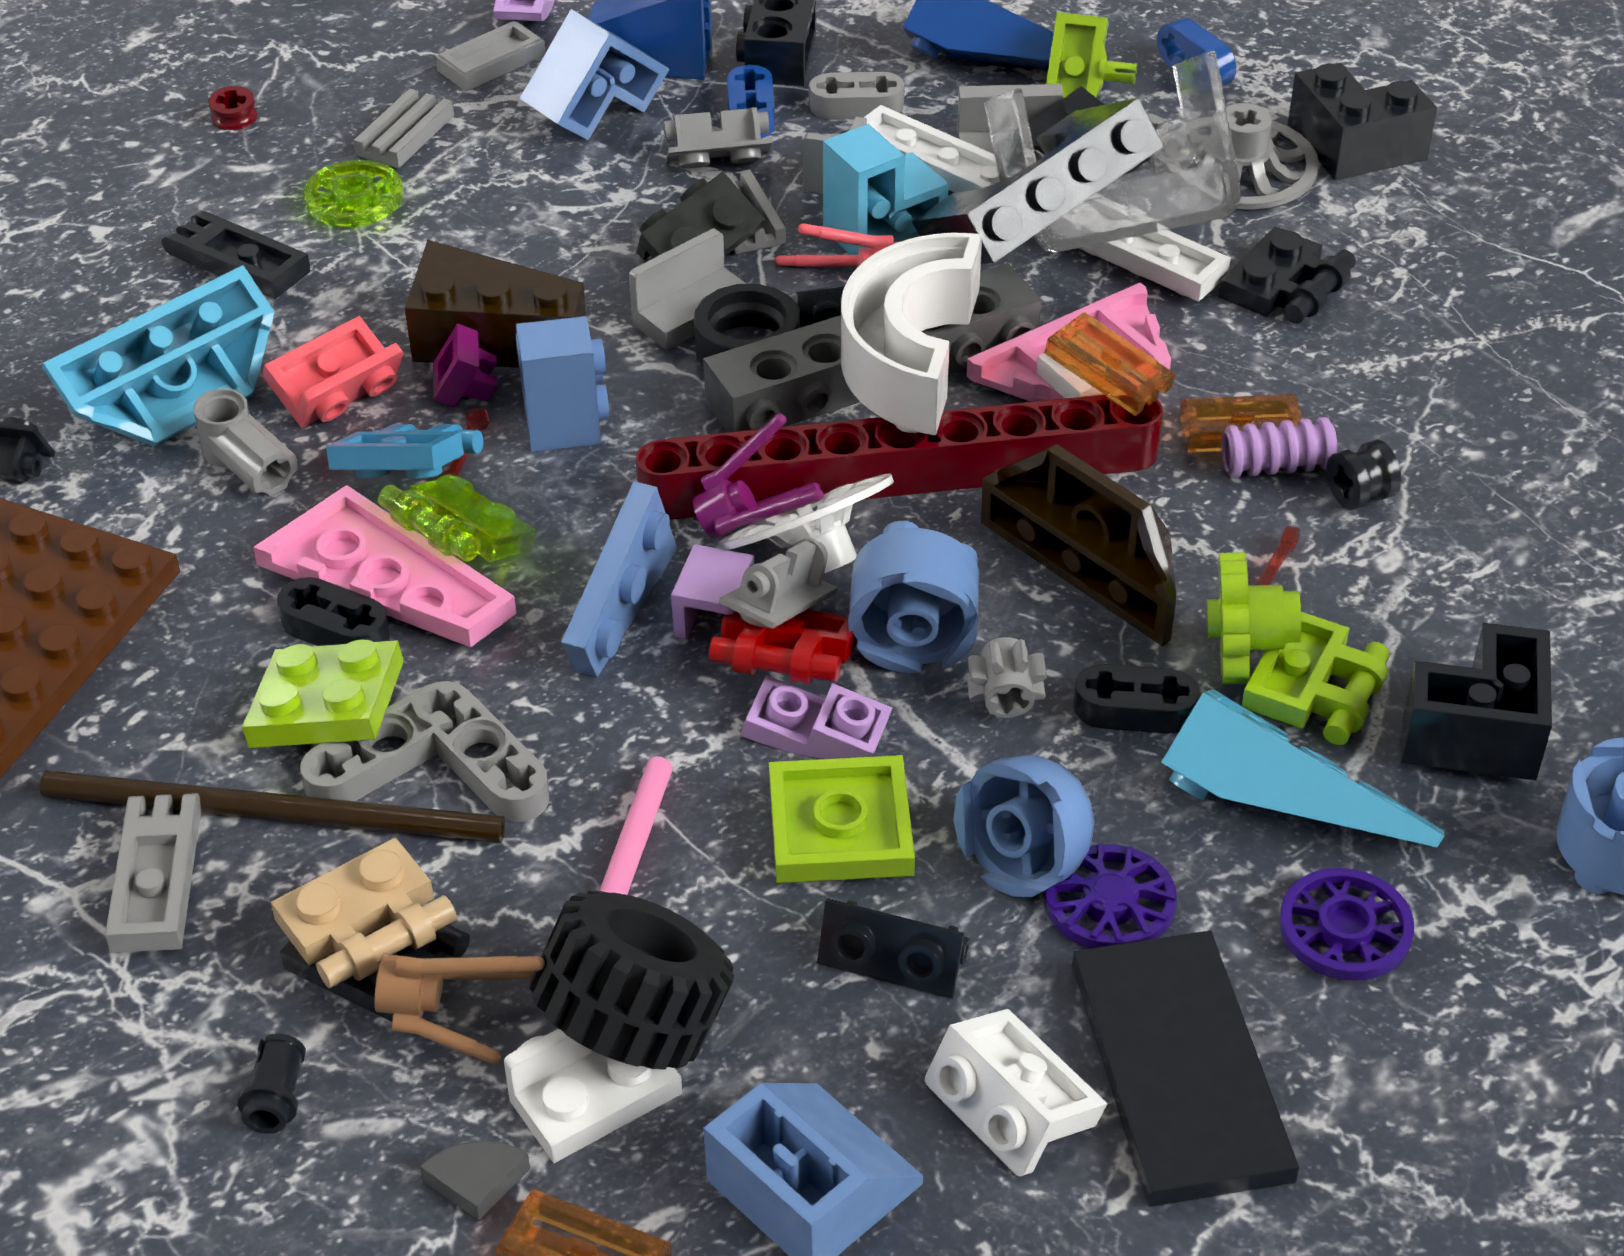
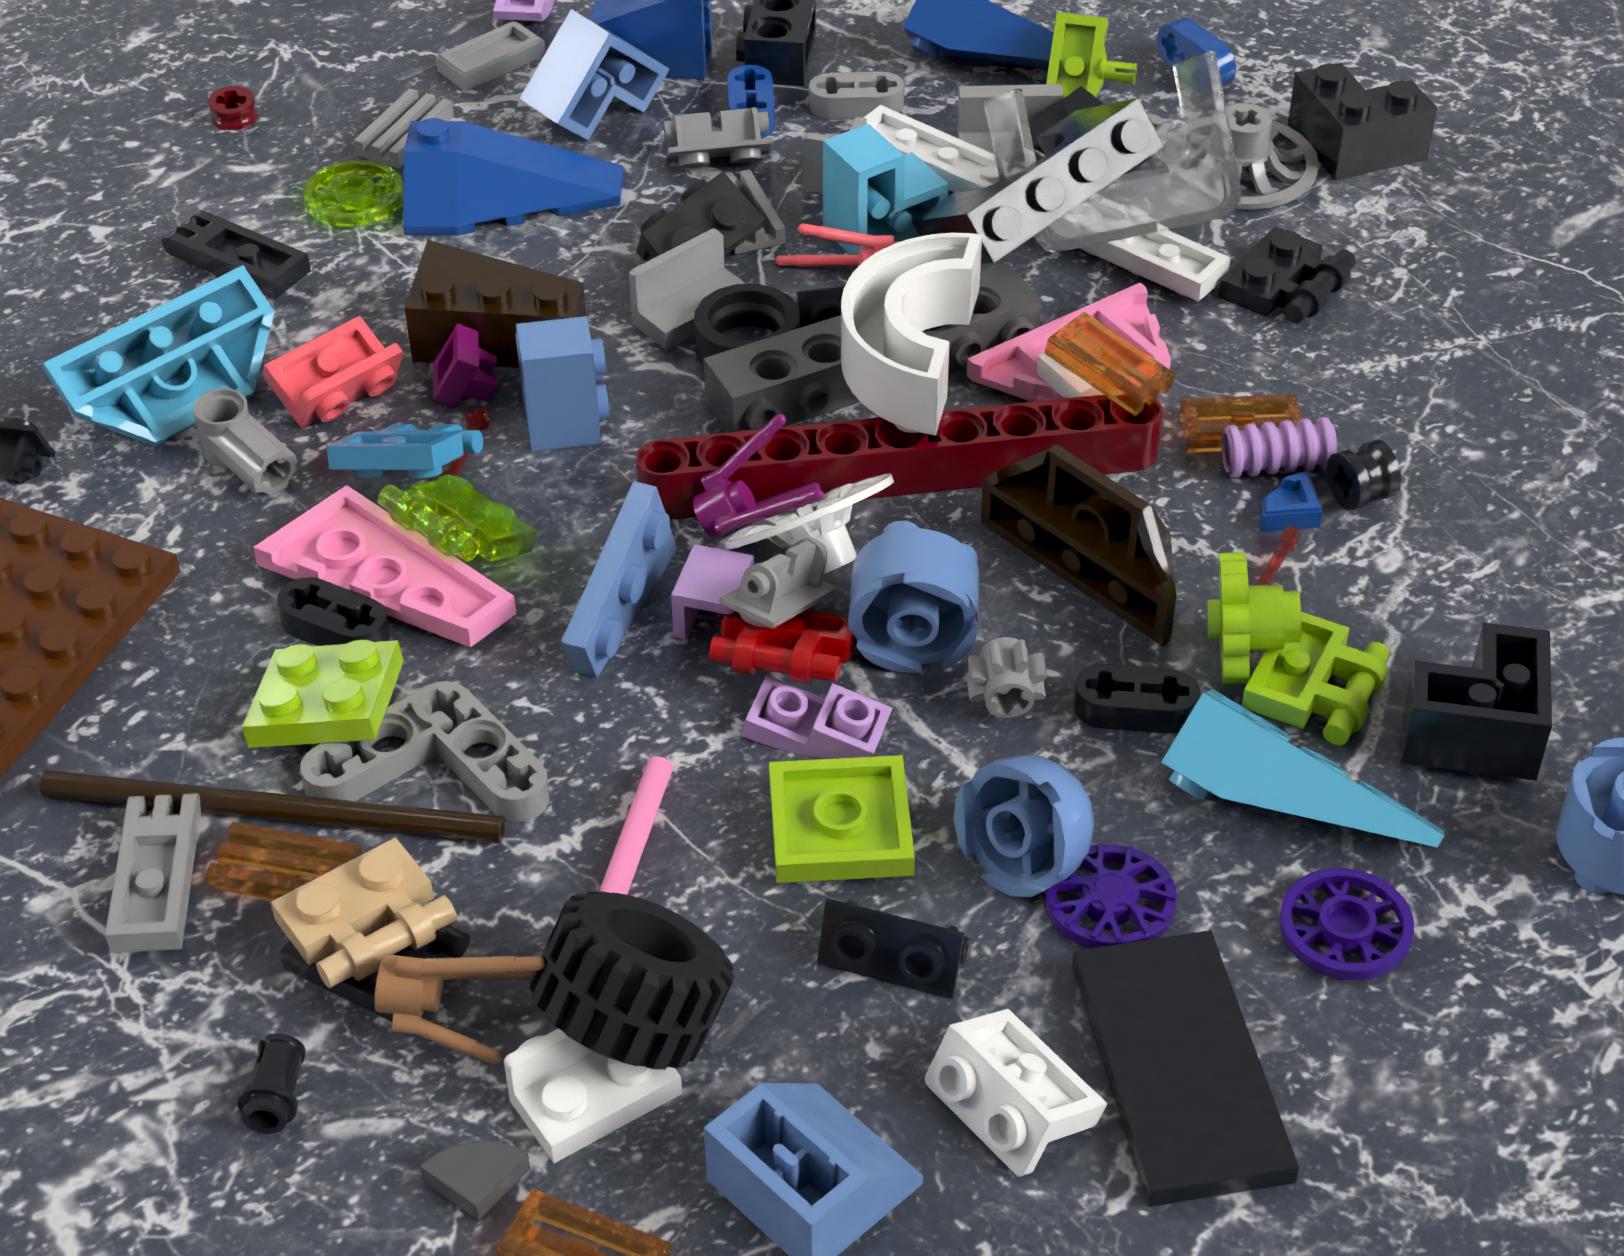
none -> clear orange tile [206,822,363,900]
none -> blue wedge [403,118,624,236]
none -> blue tile [1259,472,1323,532]

